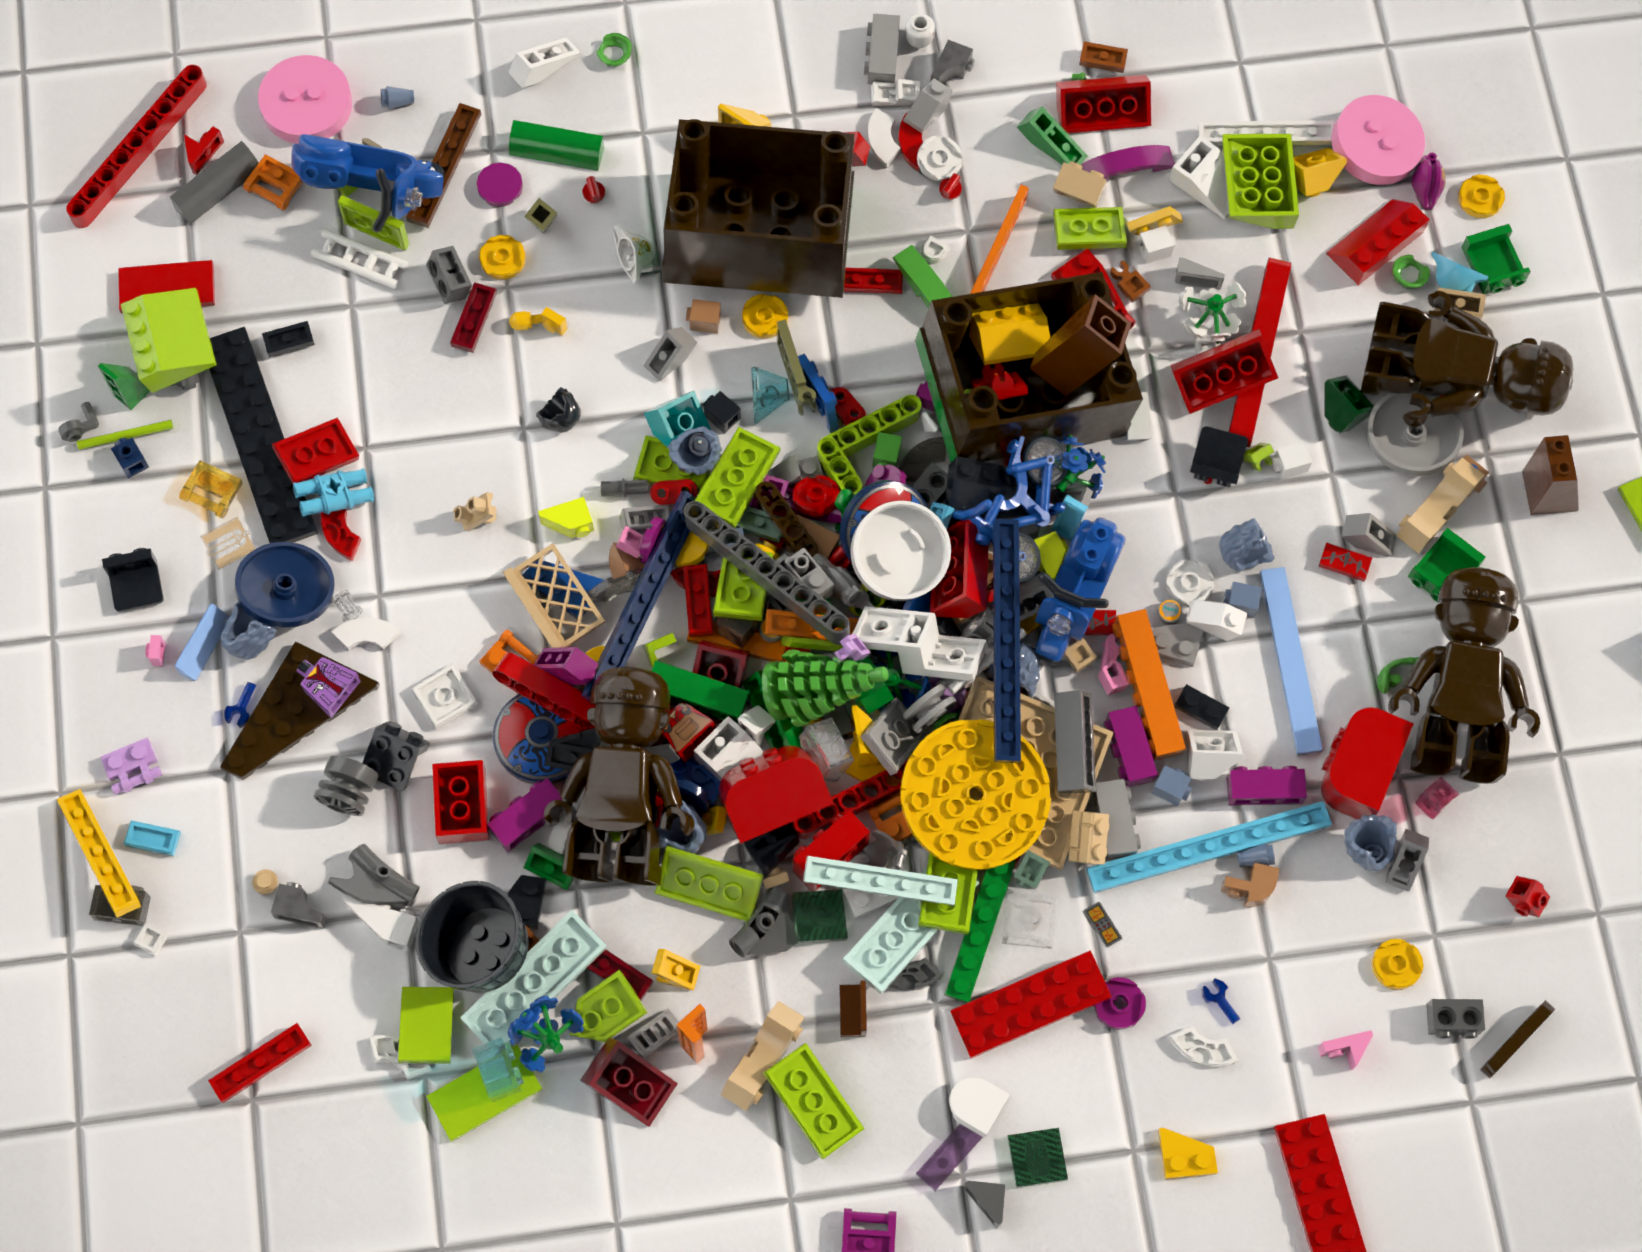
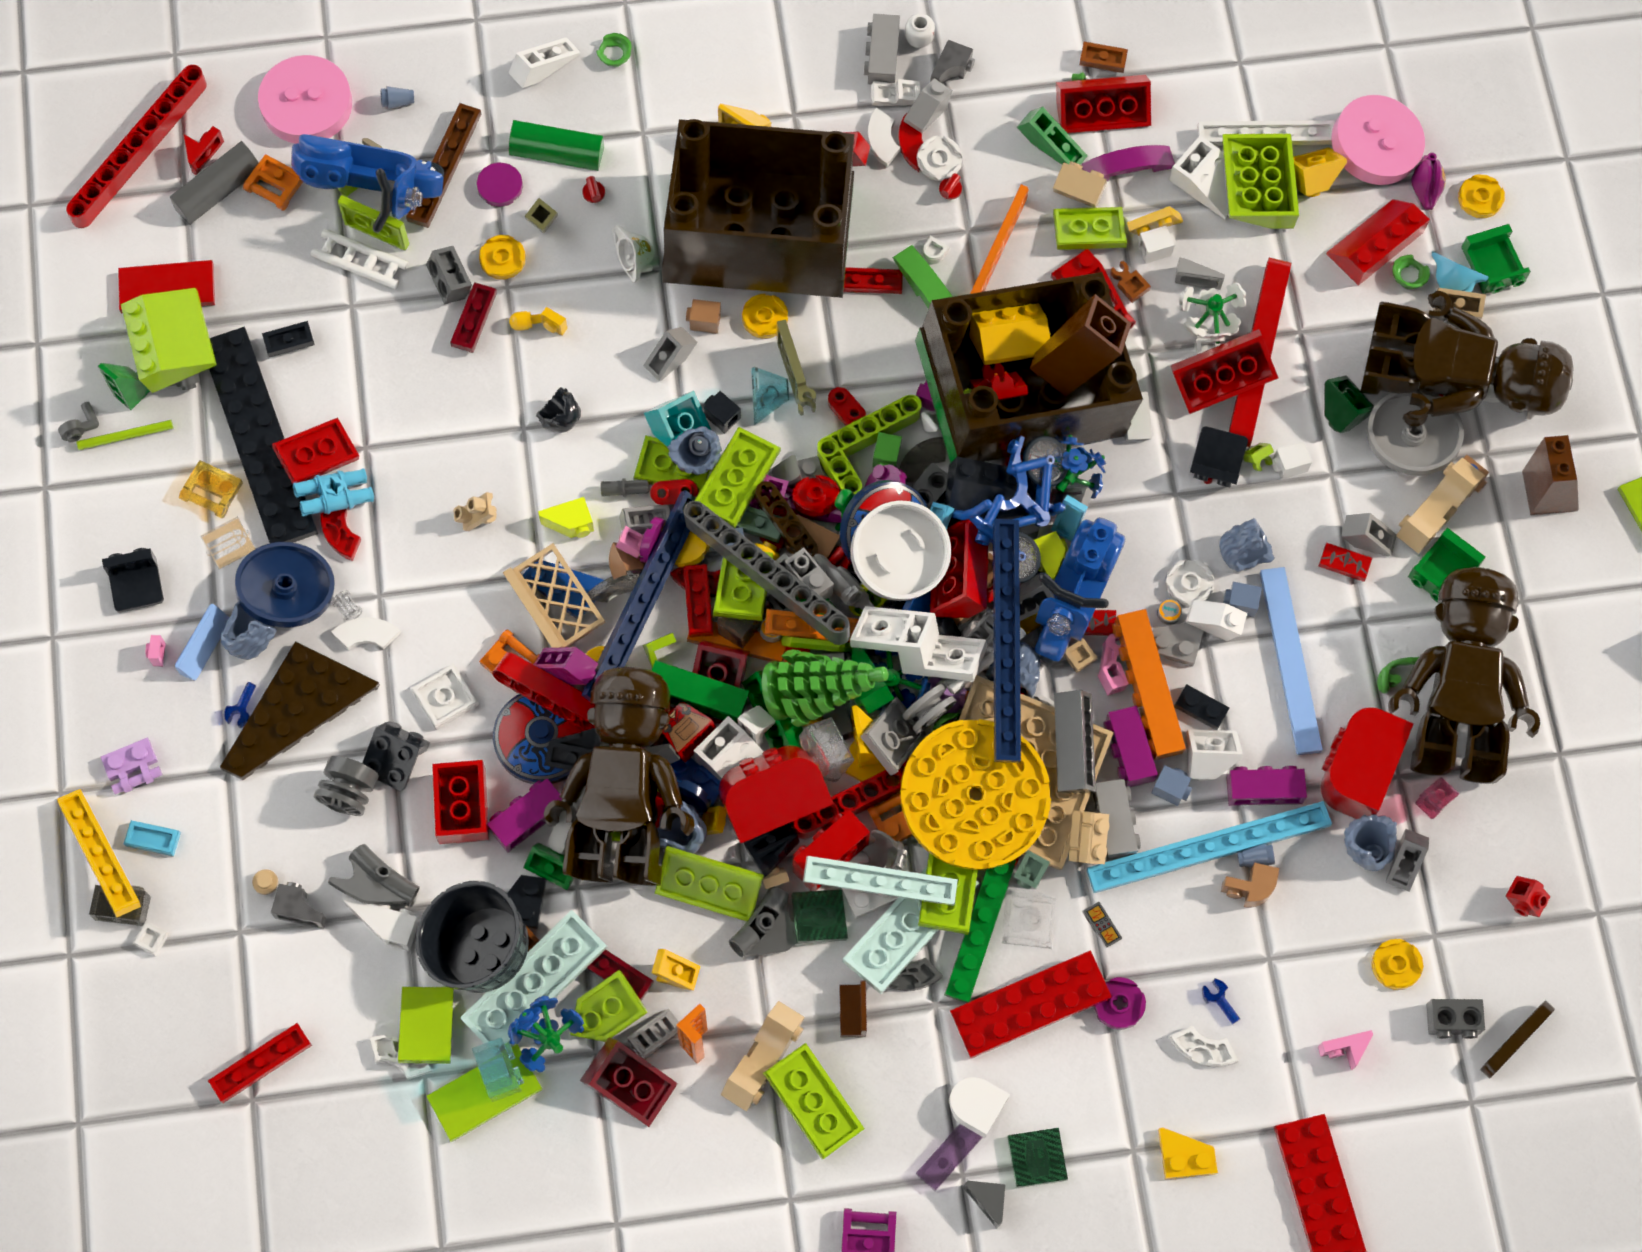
dark blue brick [111,438,149,479] -> none
medium lavender torso [297,657,361,718] -> none
blue wing [798,353,839,434] -> none
lavender plate [834,634,871,661] -> none

